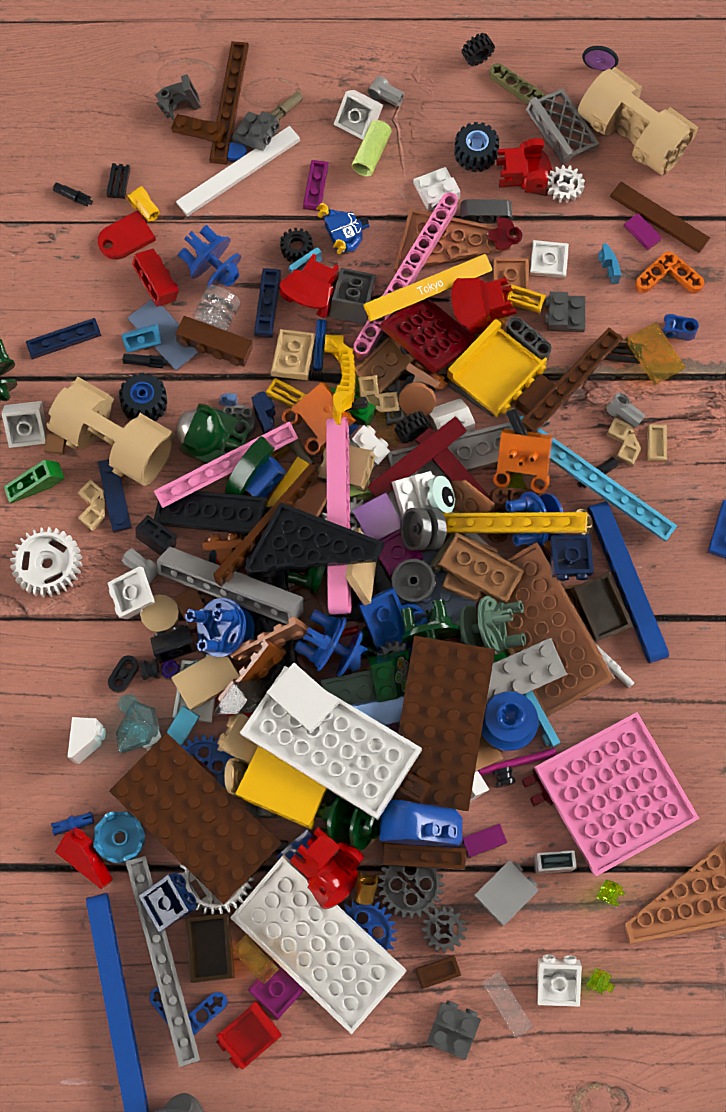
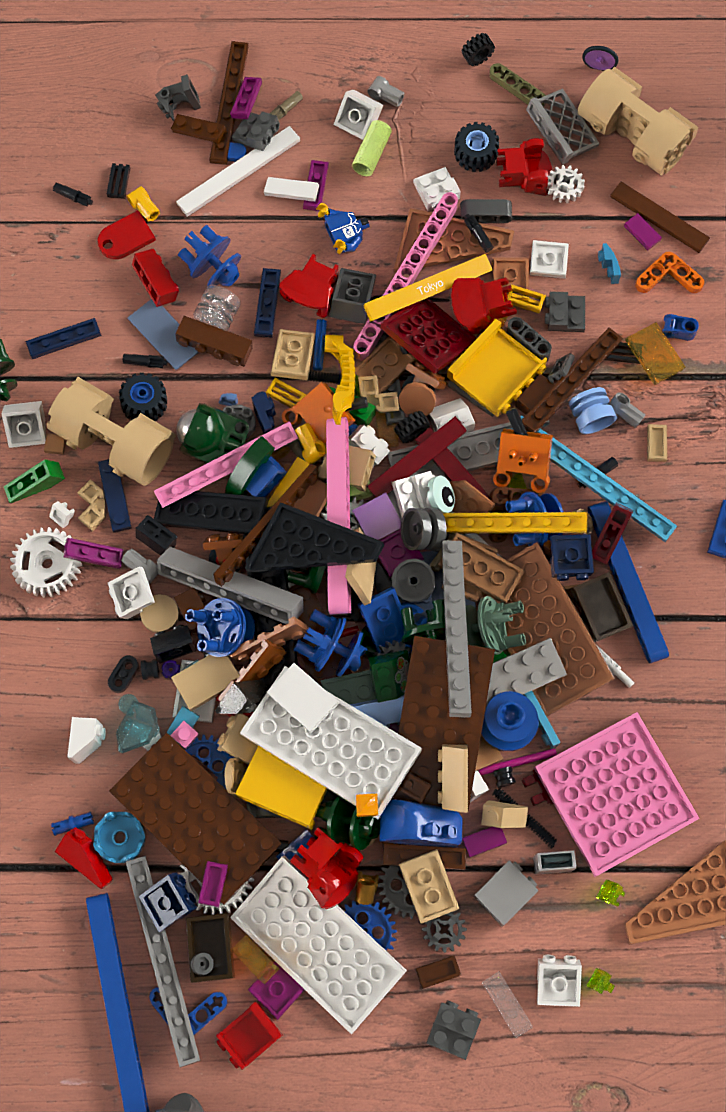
dark azure slope [121,323,162,353] -> none
black tyre [280,228,313,263] -> none
medium azure tile [289,247,322,273] -> none
dark red plate [486,217,523,250] -> none
tan tile [606,418,641,467] -> none
none -> white tile [49,501,75,528]
none -> magenta tile [63,537,123,569]
none -> bright pink plate [170,721,199,749]
none -> dark grey tile [191,953,214,975]
none -> magenta tile [198,861,228,907]
none -> magenta tile [230,77,262,119]
none -> white tile [264,177,319,202]
none -> yellow piece [295,423,327,464]
none -> light orange tile [356,793,378,817]
none -> tan tile [399,849,459,924]
none -> tan slope [438,744,468,813]
none -> light grey plate [442,540,472,717]
none -> black piece [464,214,494,253]
none -> tan slope [481,800,528,828]
none -> black piece [492,788,557,849]
none -> dark grey tile [548,353,575,383]
none -> light blue wheel [568,387,617,434]
none -> dark red slope [592,502,634,565]

